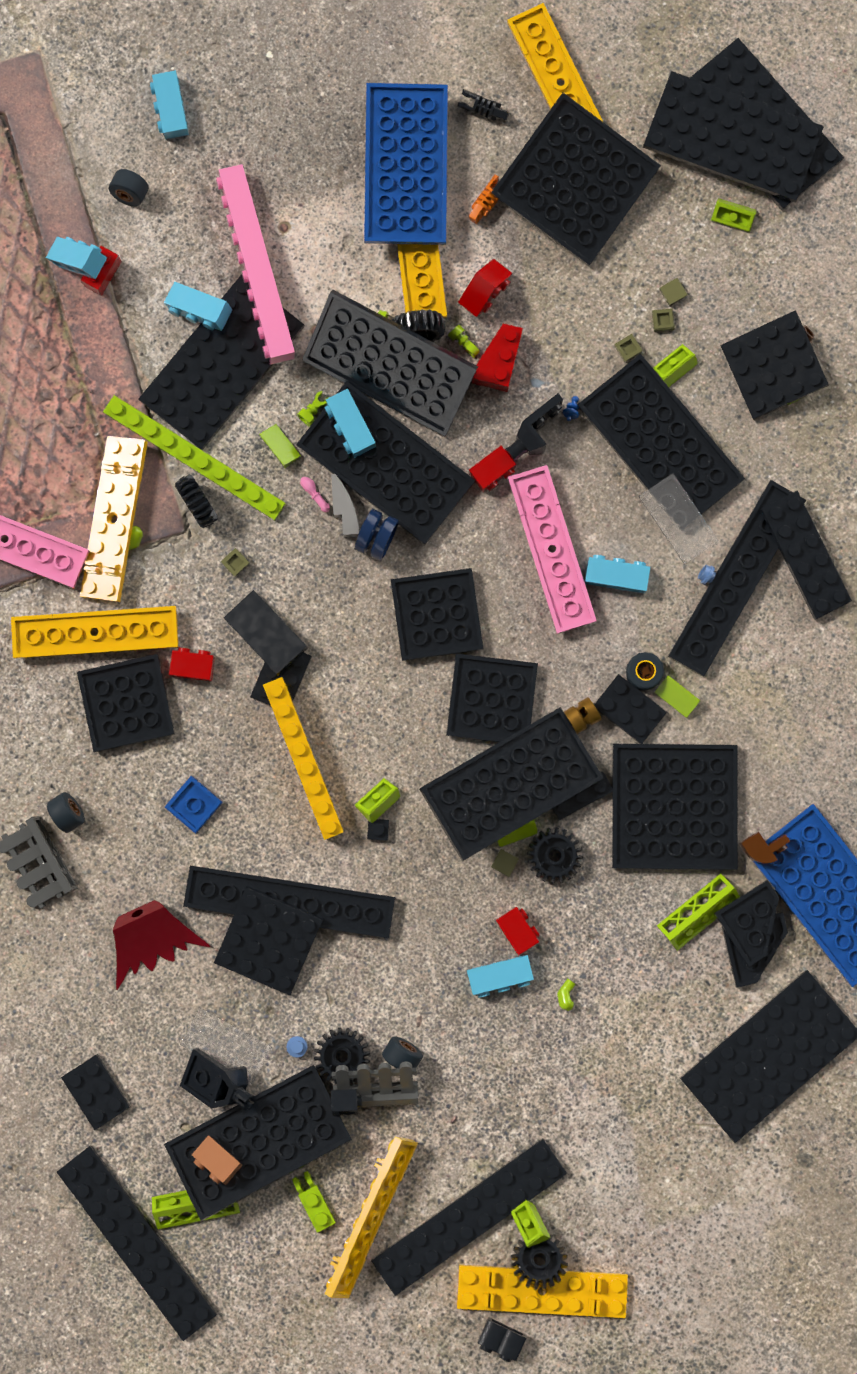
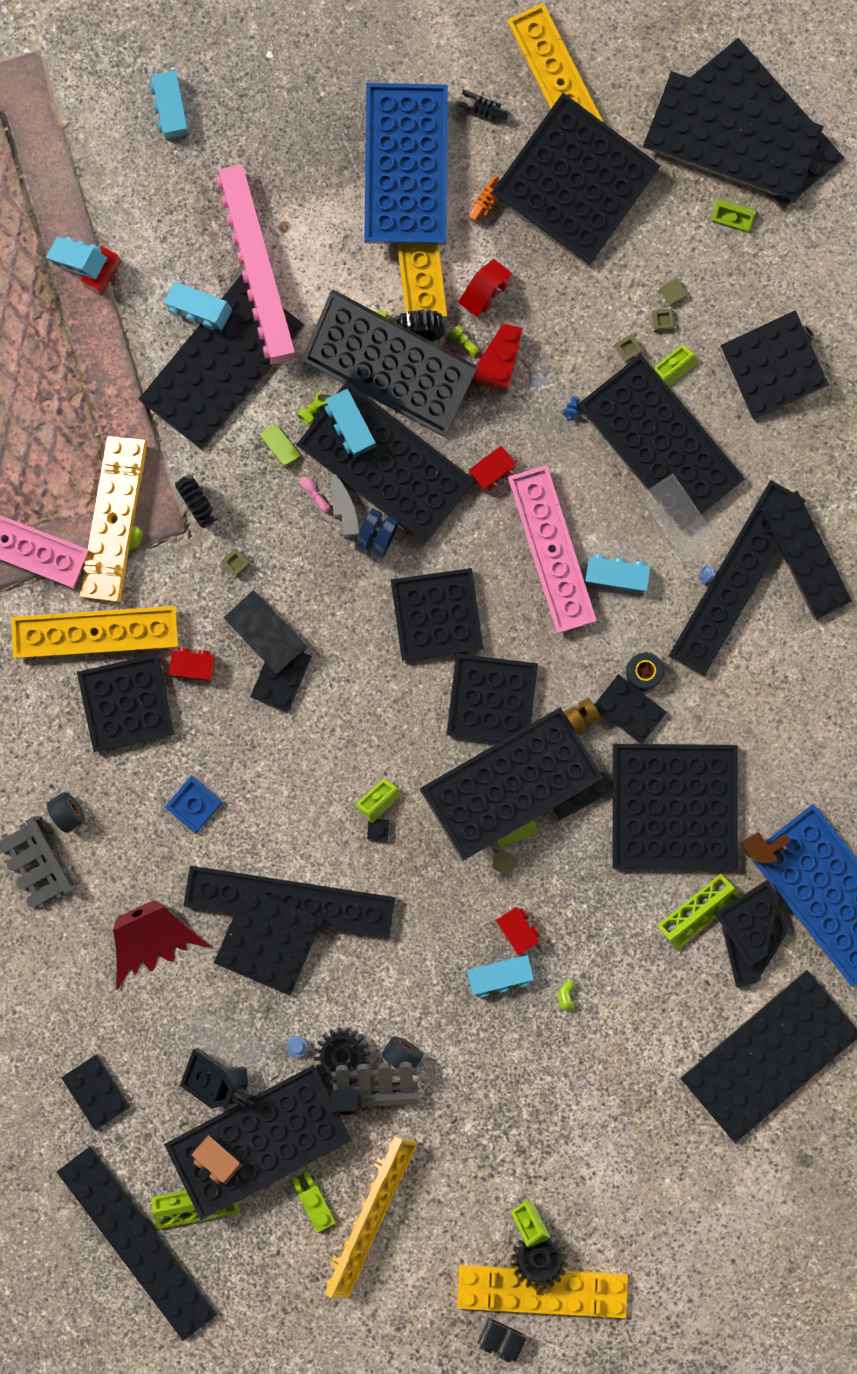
lime plate [103,395,286,521] -> none
black wheel [108,169,149,207] -> none
yellow brick [263,677,344,840] -> none
black plate [371,1138,567,1296] -> none
black plate [505,393,563,462] -> none
black gear [527,827,583,884] -> none
lime slope [654,675,700,718] -> none

